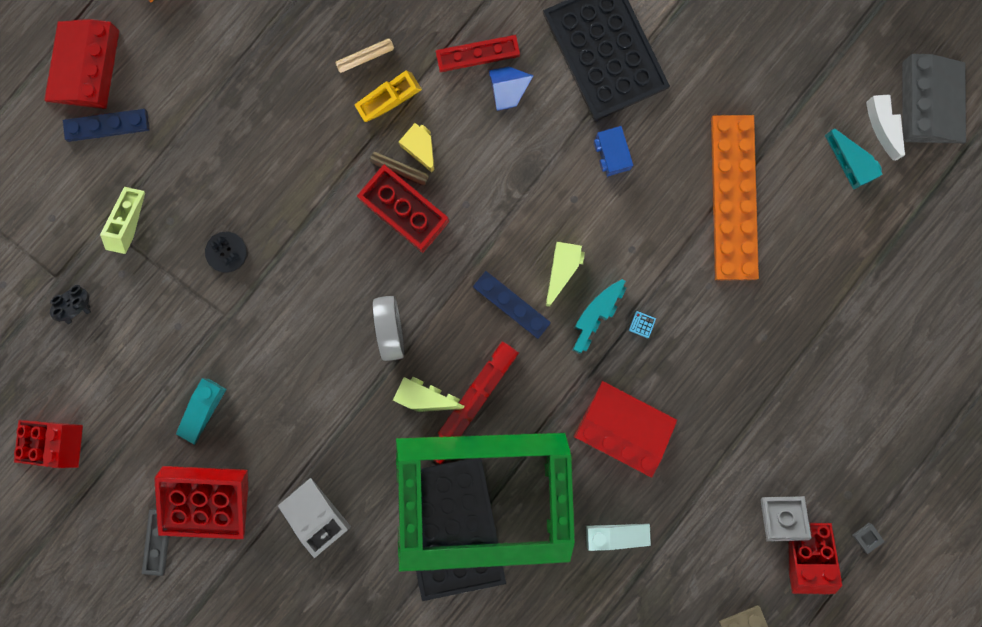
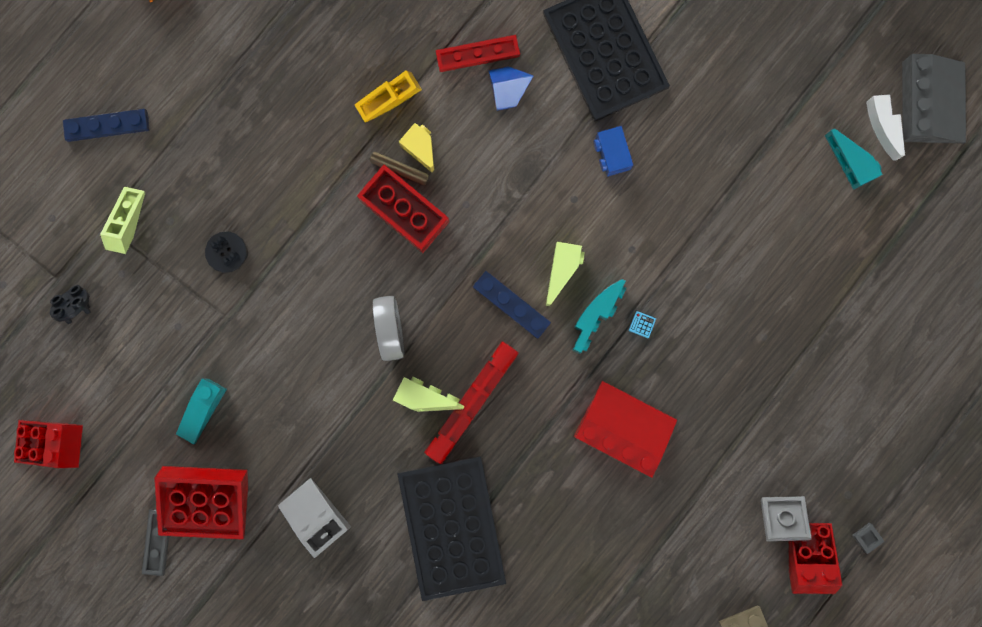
red slope [44,19,119,109] -> none
tan axle [336,39,394,73] -> none
green slope [396,433,575,572] -> none
light aqua slope [586,524,651,551] -> none
orange plate [711,115,759,280] -> none

